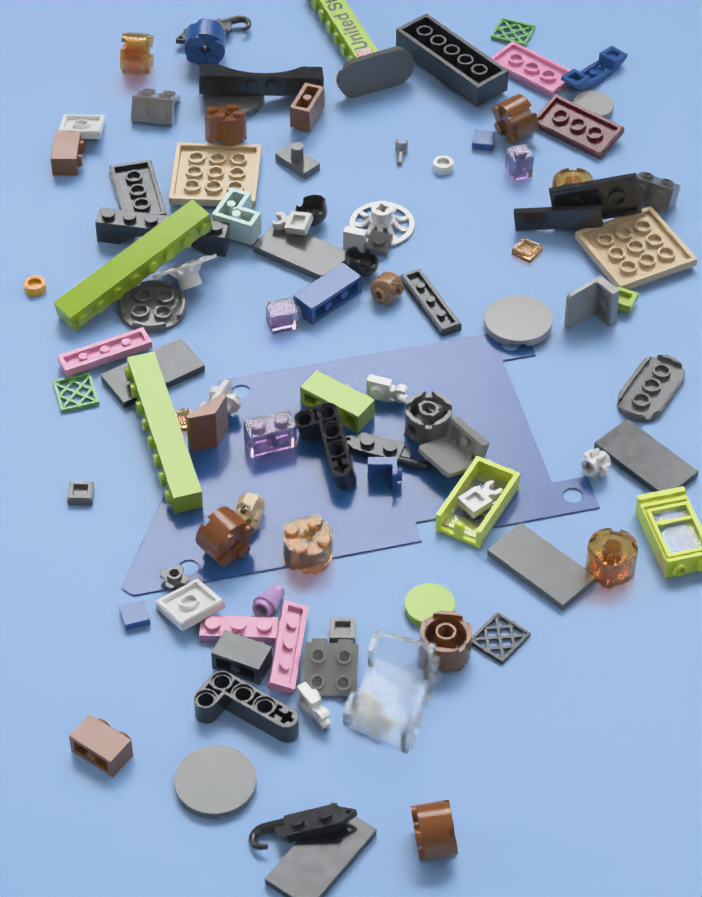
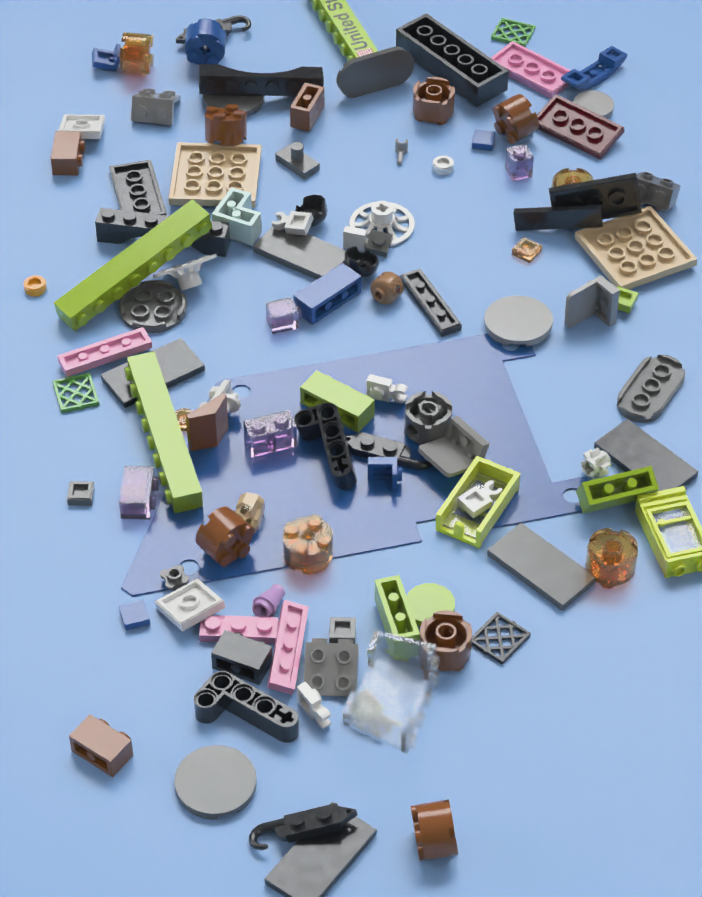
none -> blue bracket [92,43,124,72]
none -> clear purple brick [119,466,159,520]
none -> brick [374,575,420,658]
none -> brick [413,77,455,125]
none -> lime brick [576,466,659,514]

